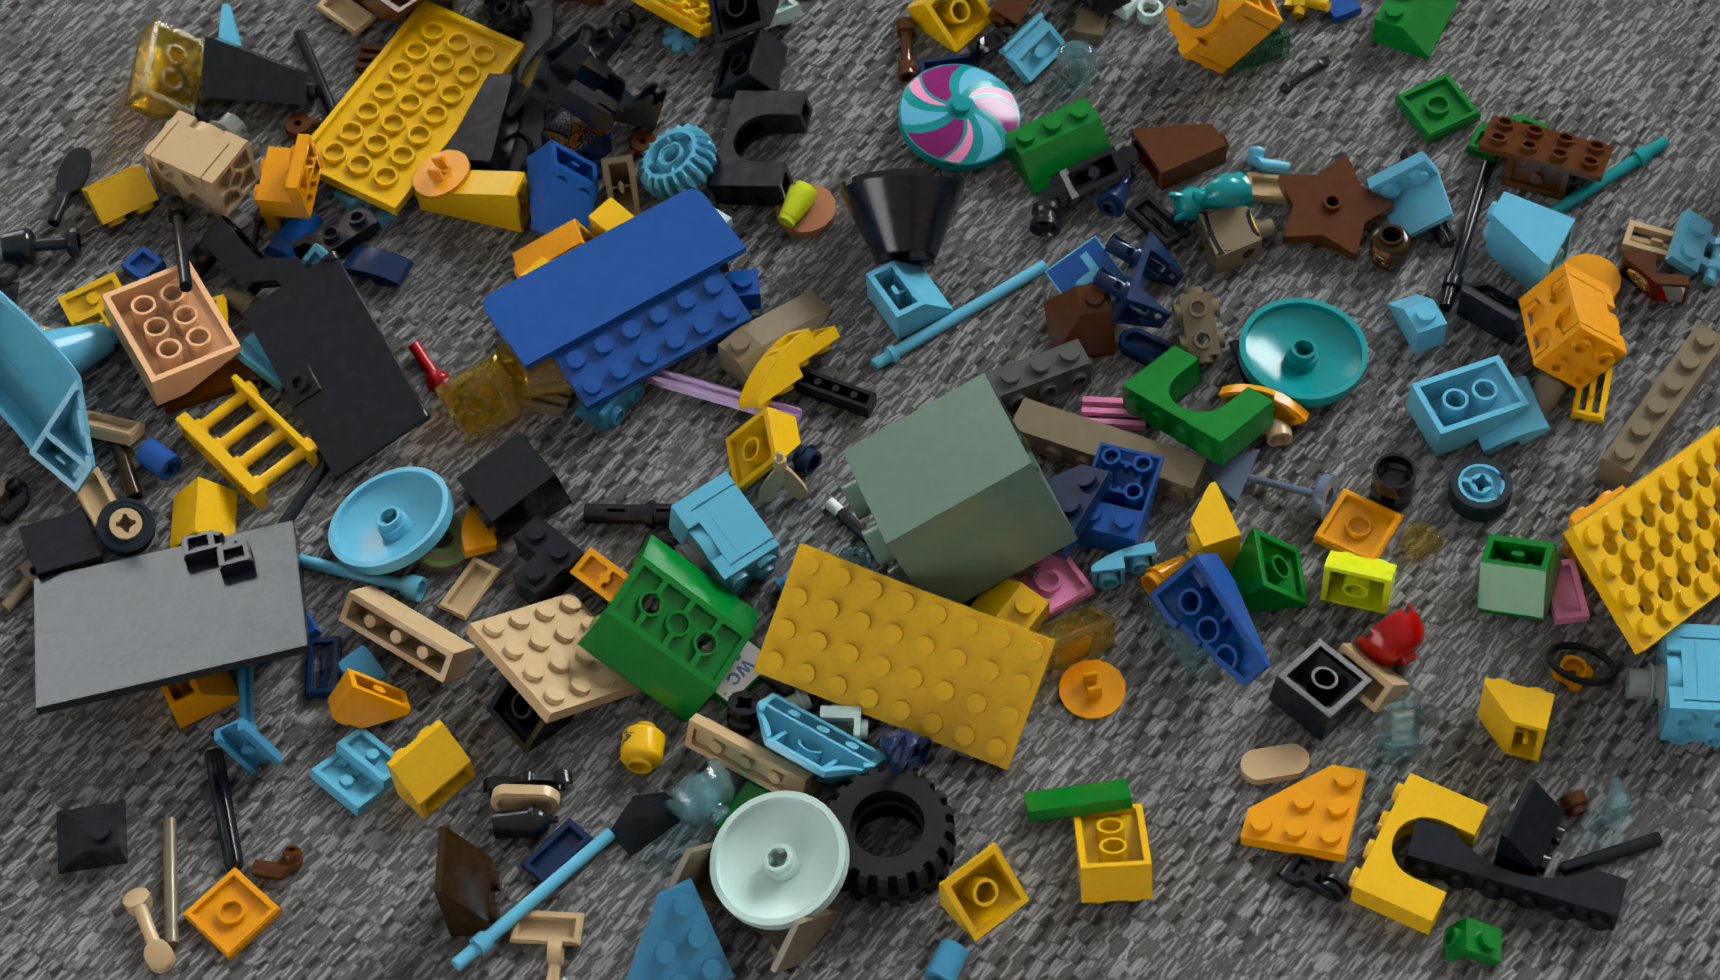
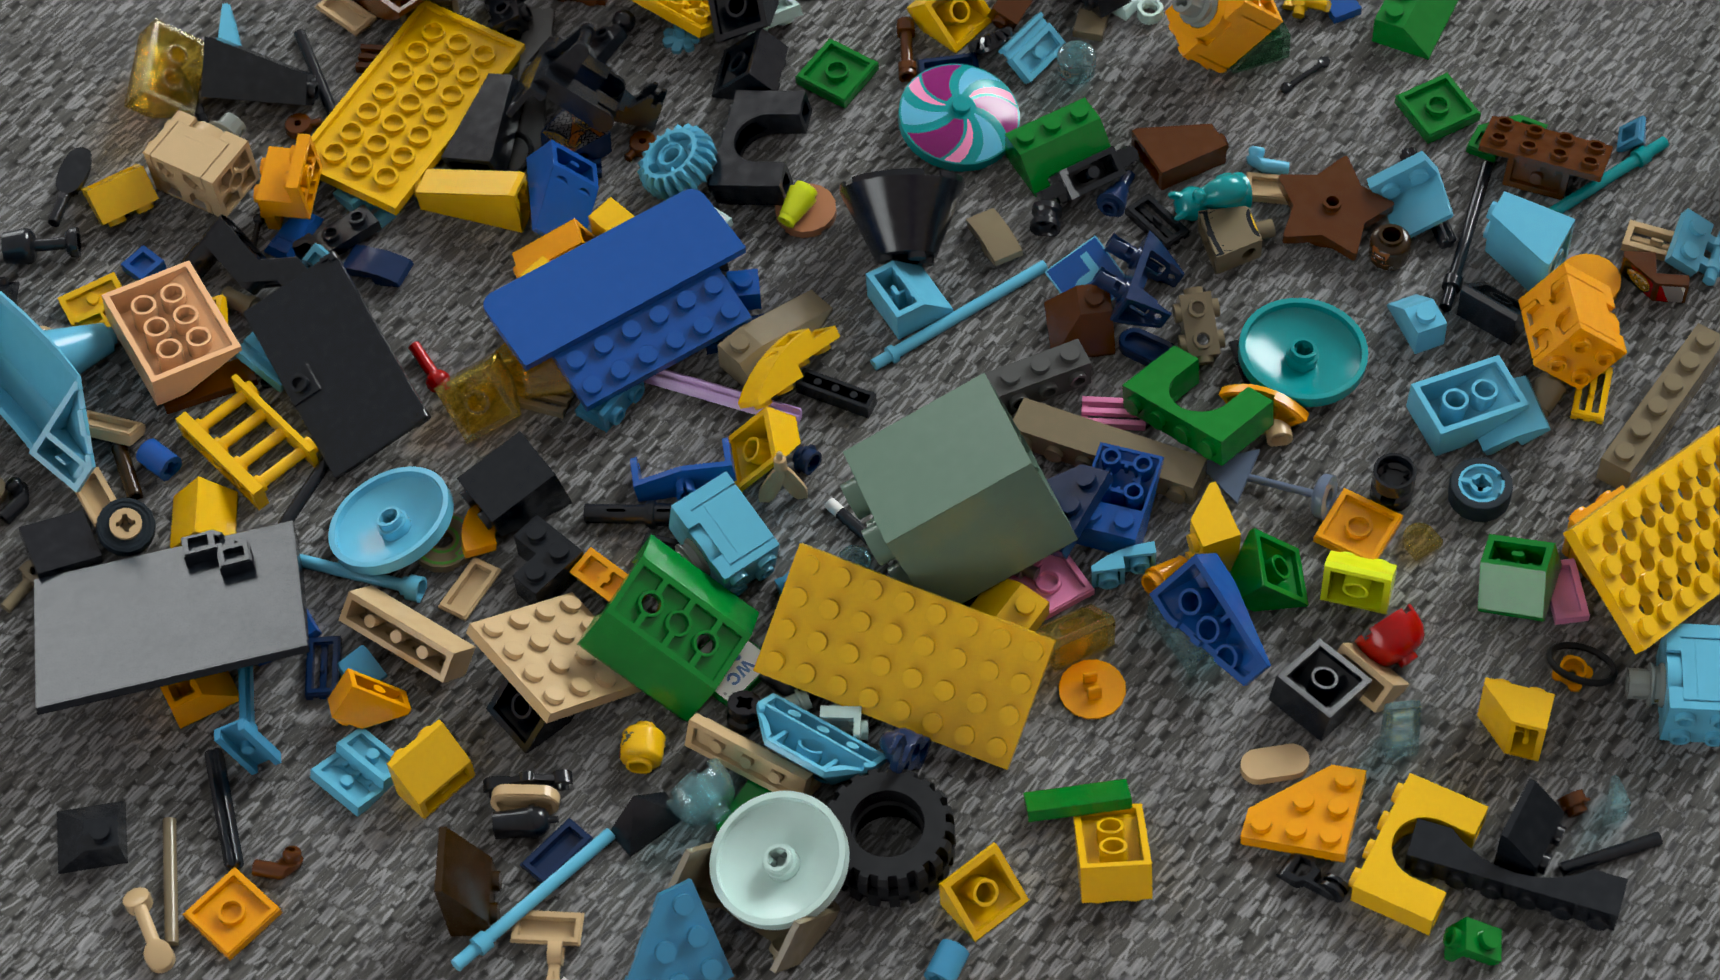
black bar [168,195,192,292] -> none
light orange piece [413,150,471,199] -> none
dark tan slope [601,154,641,216] -> none
none -> blue piece [630,437,737,502]
none -> green plate [795,38,879,109]
none -> dark tan slope [966,208,1023,267]
none -> dark azure slope [1616,115,1646,152]

